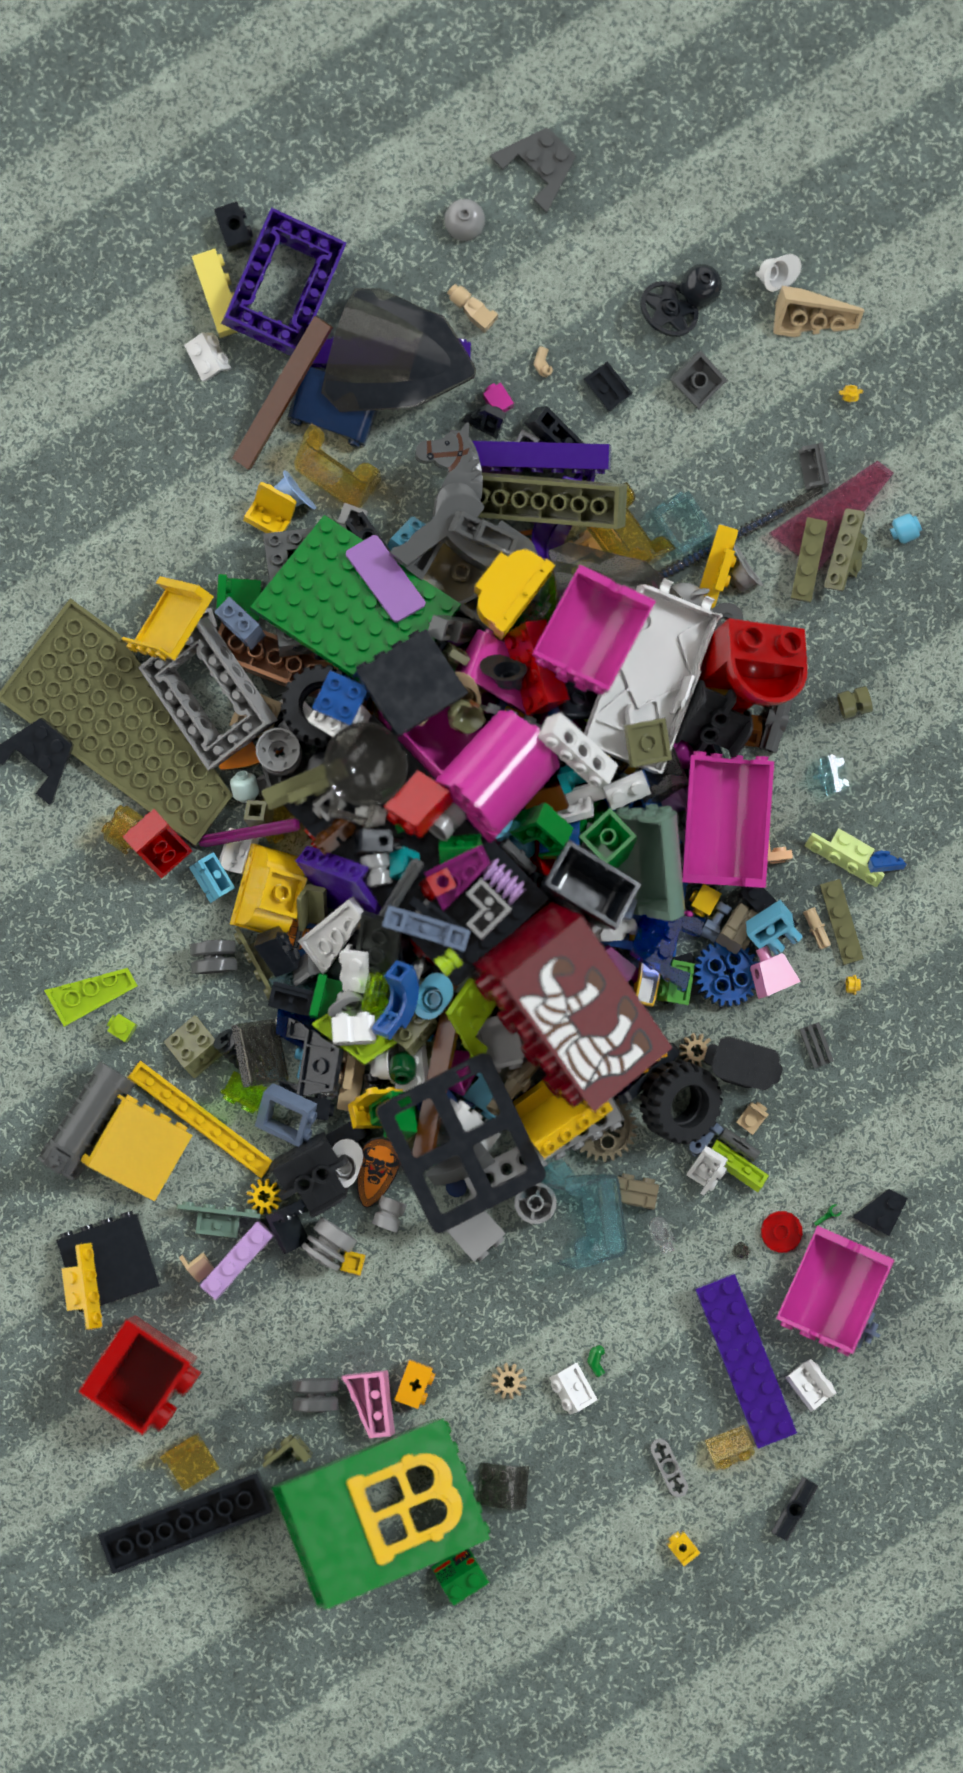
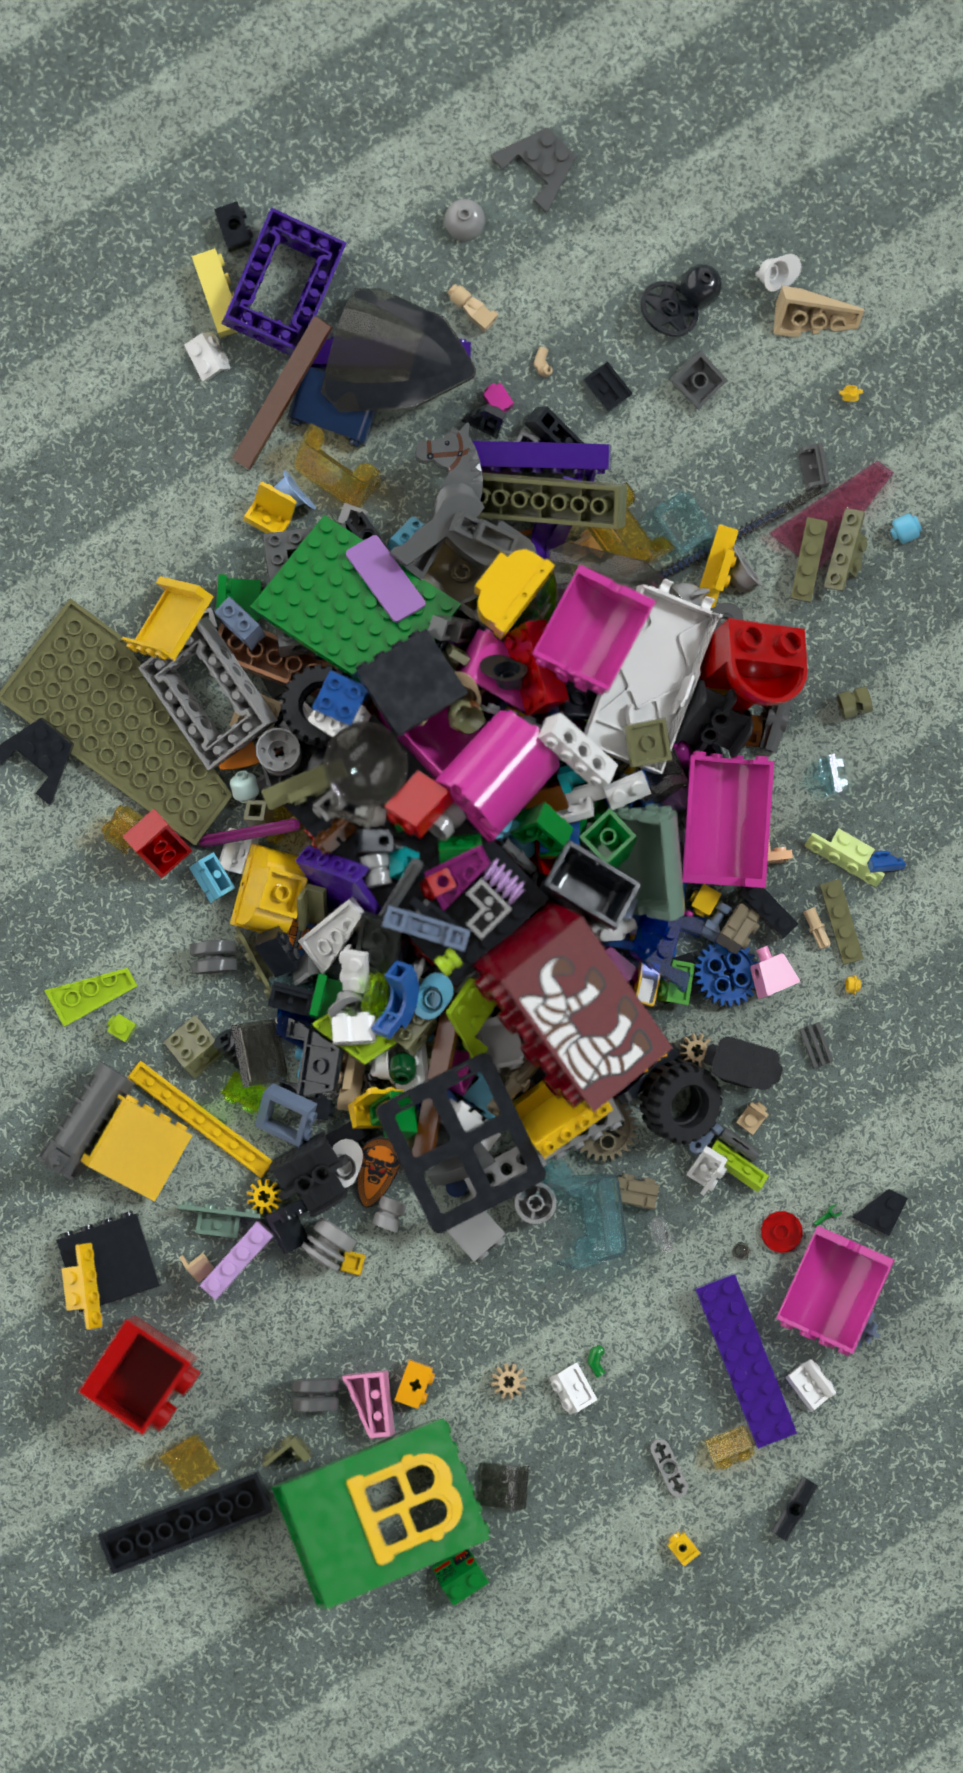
medium azure brick [746,900,802,955] -> none

